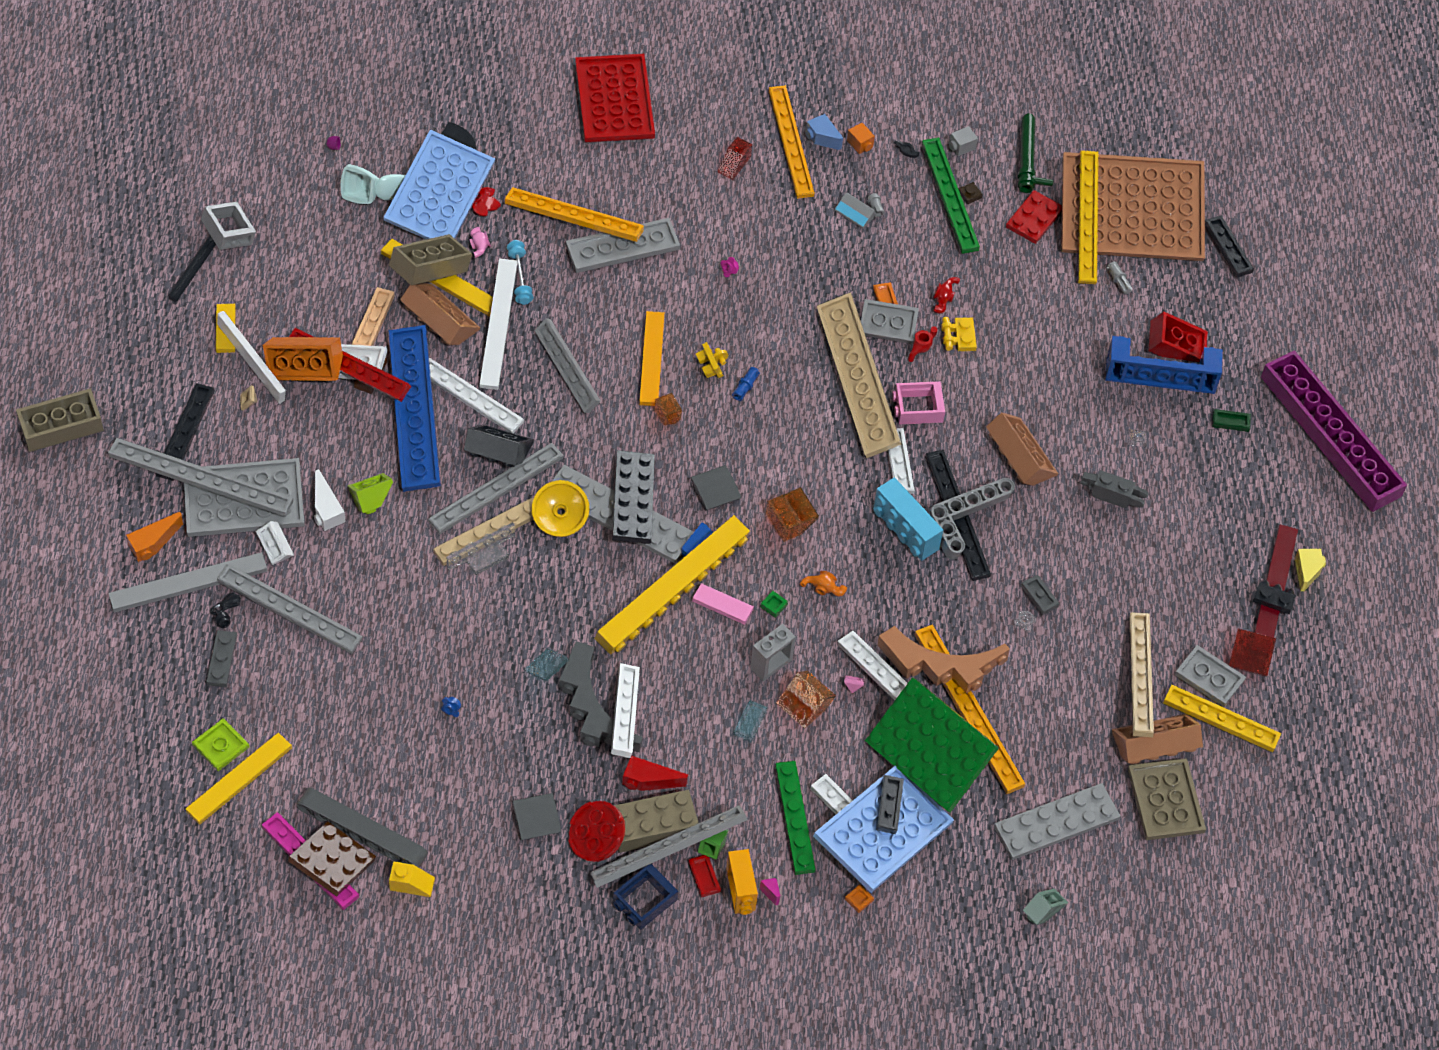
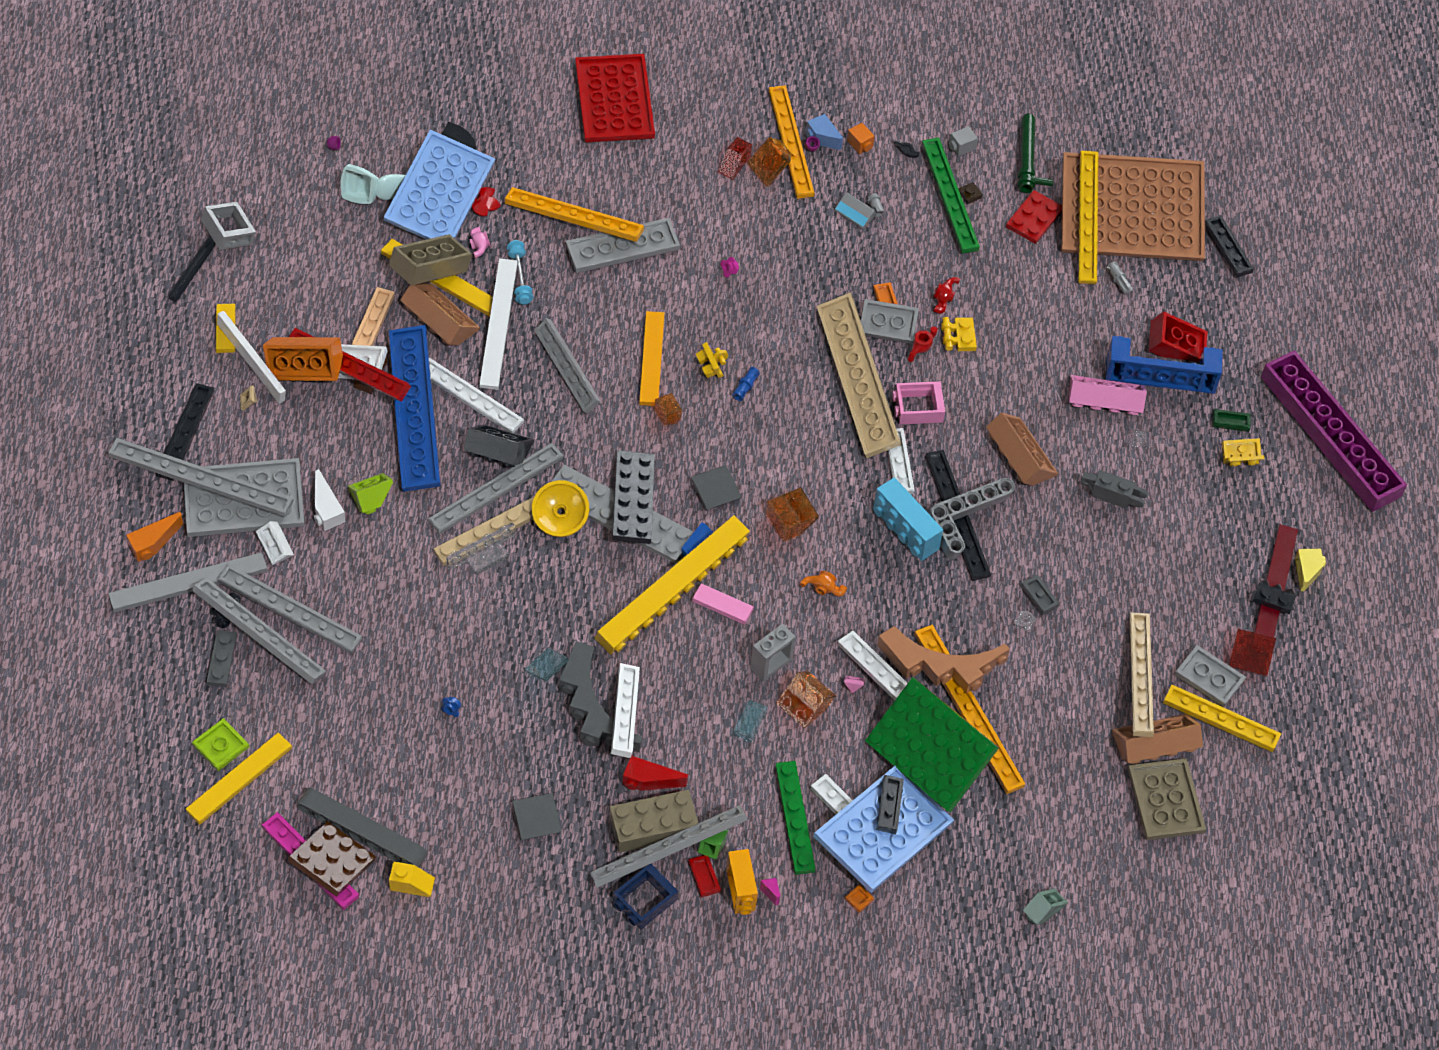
dark tan brick [16,388,104,452] -> none
red tile [568,801,625,862] -> none
green plate [760,591,788,618] -> none
light grey plate [994,783,1121,860] -> none
none -> light grey plate [192,578,326,684]
none -> clear orange slope [747,137,791,187]
none -> magenta hinge [805,136,820,152]
none -> bright pink slope [1068,375,1147,415]
none -> yellow bracket [1222,438,1264,467]

